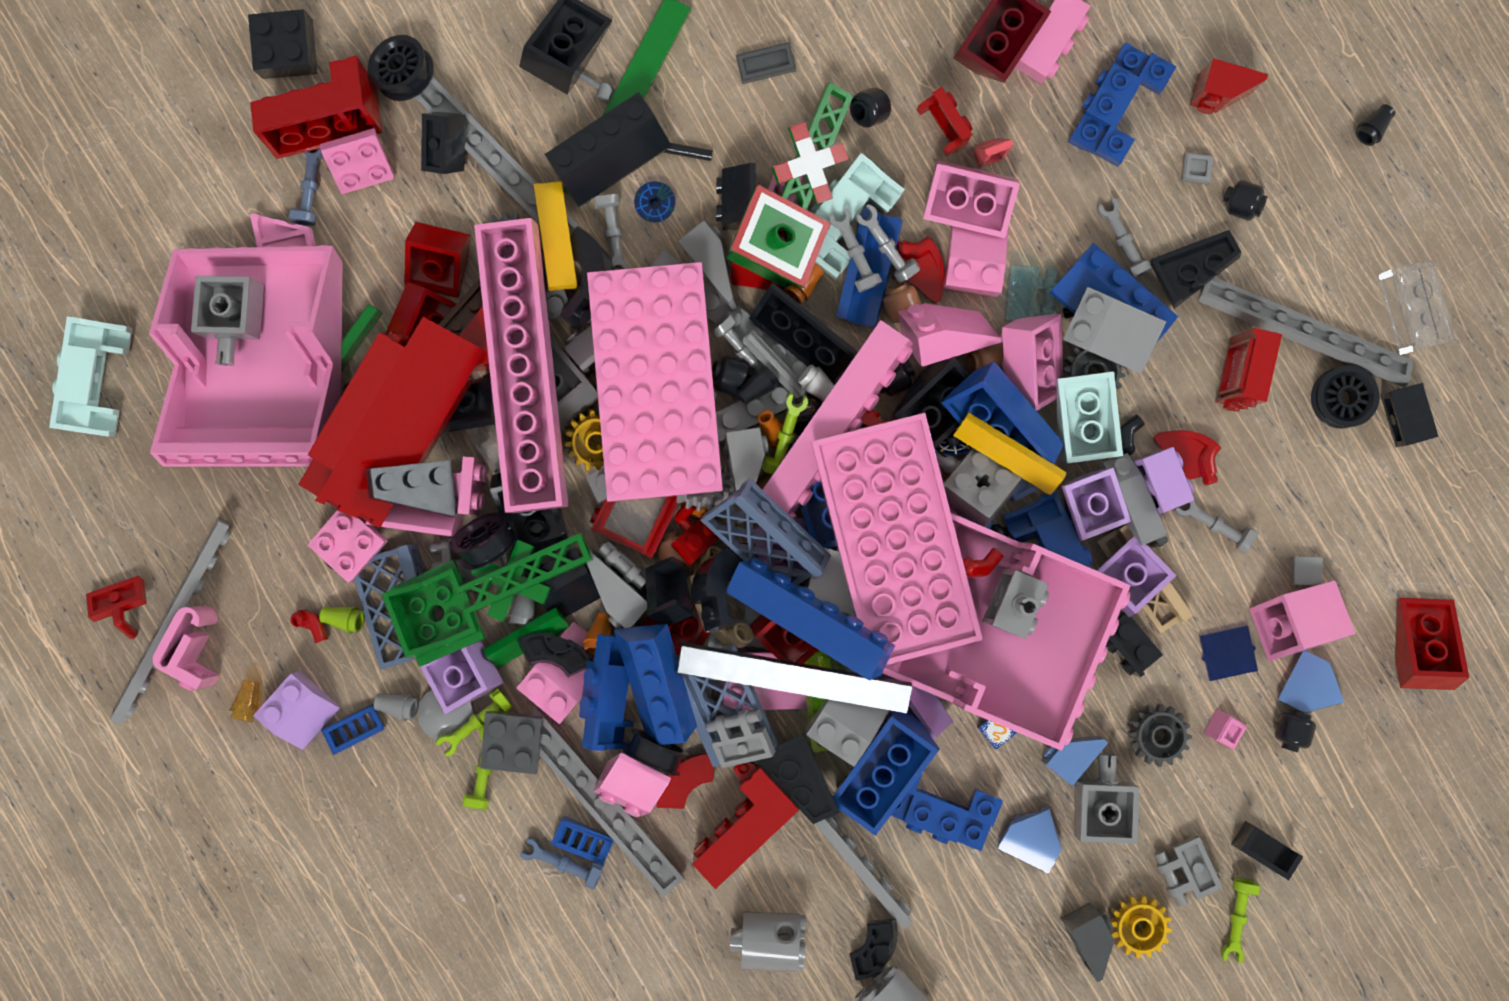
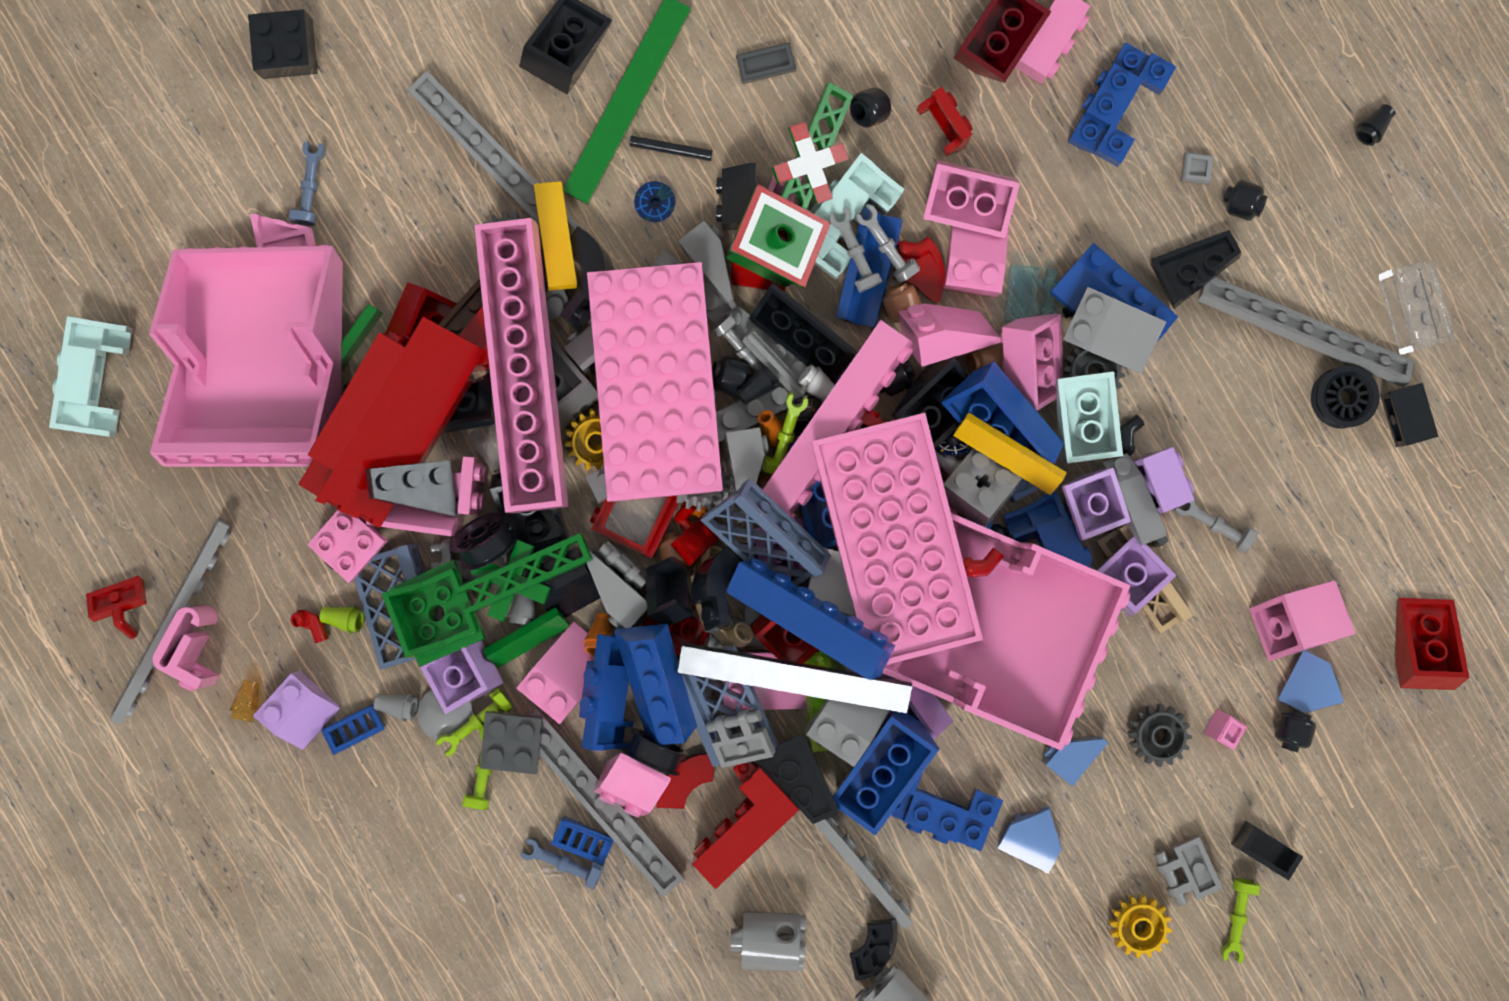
light grey brick [191,276,264,366] -> none
red hinge [250,56,383,159] -> none
bright pink plate [320,128,395,194] -> none
black wheel [368,35,434,101] -> none
red slope [404,222,470,298] -> none
black panel [421,112,465,174] -> none
black tile [517,633,593,678] -> none
black slope [545,92,672,208] -> none
light grey hand [579,73,614,104] -> none
light grey piece [593,194,629,269] -> none
orange cone [784,263,824,304] -> none
coral slope [973,138,1013,168] -> none
tile [977,719,1017,750] -> none
light grey brick [982,568,1049,639] -> none
dark grey slope [1060,903,1115,982] -> none
light grey brick [1074,754,1140,844] -> none
light grey piece [1097,198,1153,279] -> none
black bracket [1105,612,1163,678] -> none
red arm [1153,430,1221,486] -> none
red slope [1190,58,1268,114] -> none
clear blue piece [1199,625,1258,681] -> none
red window [1215,328,1282,412] -> none
light grey tile [1291,556,1323,585] -> none

